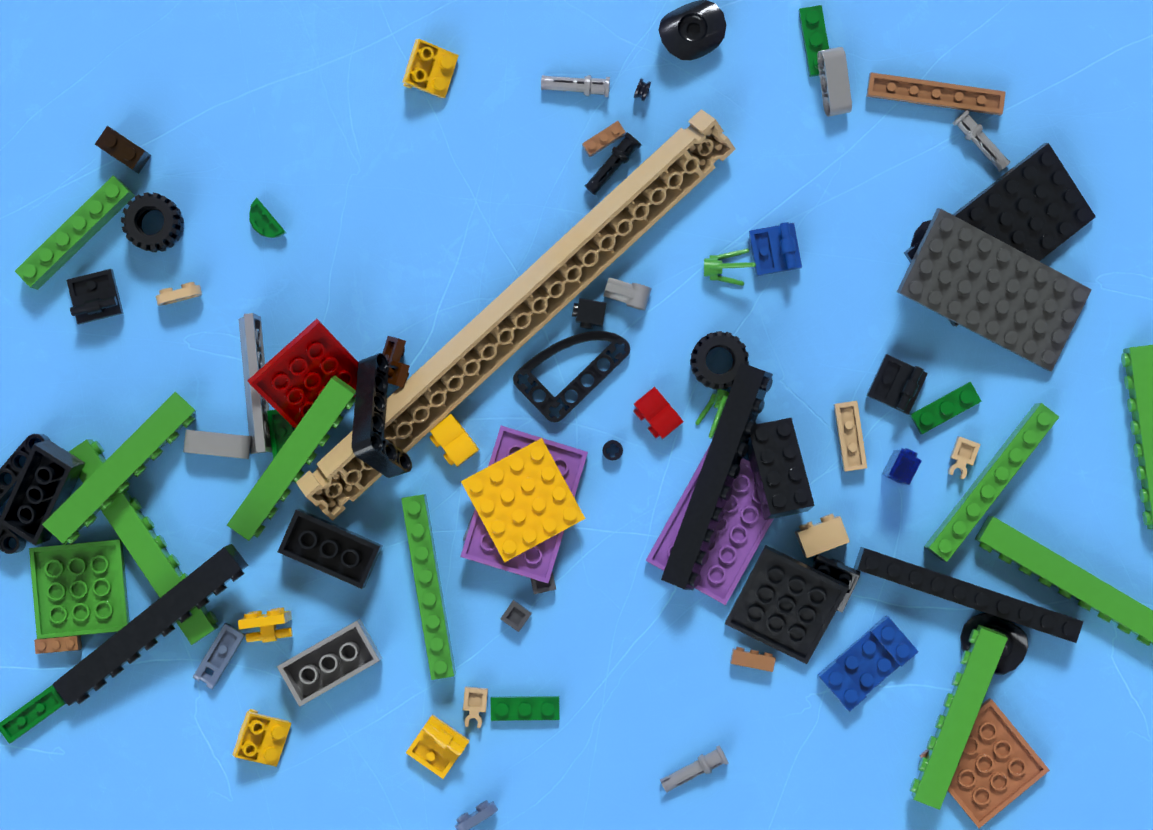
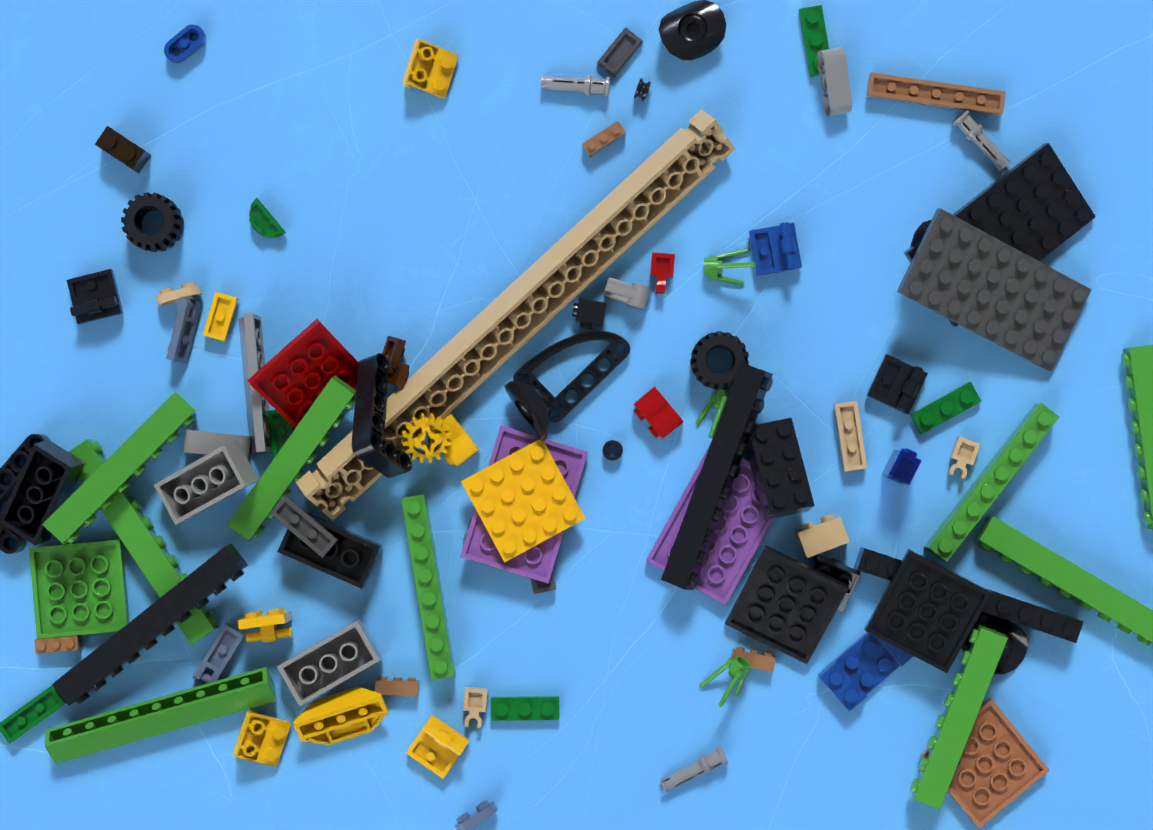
bright green brick [15,176,135,290] -> none
dark grey plate [500,600,532,632] -> none
black pin [584,132,642,195] -> none
none -> bright green brick [45,667,276,764]
none -> light grey brick [154,440,258,525]
none -> blue plate [164,25,206,63]
none -> sand blue plate [166,297,201,363]
none -> yellow plate [203,291,239,342]
none -> dark grey plate [270,495,338,558]
none -> yellow wedge [293,686,389,745]
none -> medium nougat piece [375,676,419,696]
none -> yellow gear [401,413,452,463]
none -> black hat [504,381,552,441]
none -> dark grey tile [597,27,643,78]
none -> red plate [650,252,675,294]
none -> bright green plant [699,656,751,707]
none -> black plate [864,549,992,673]

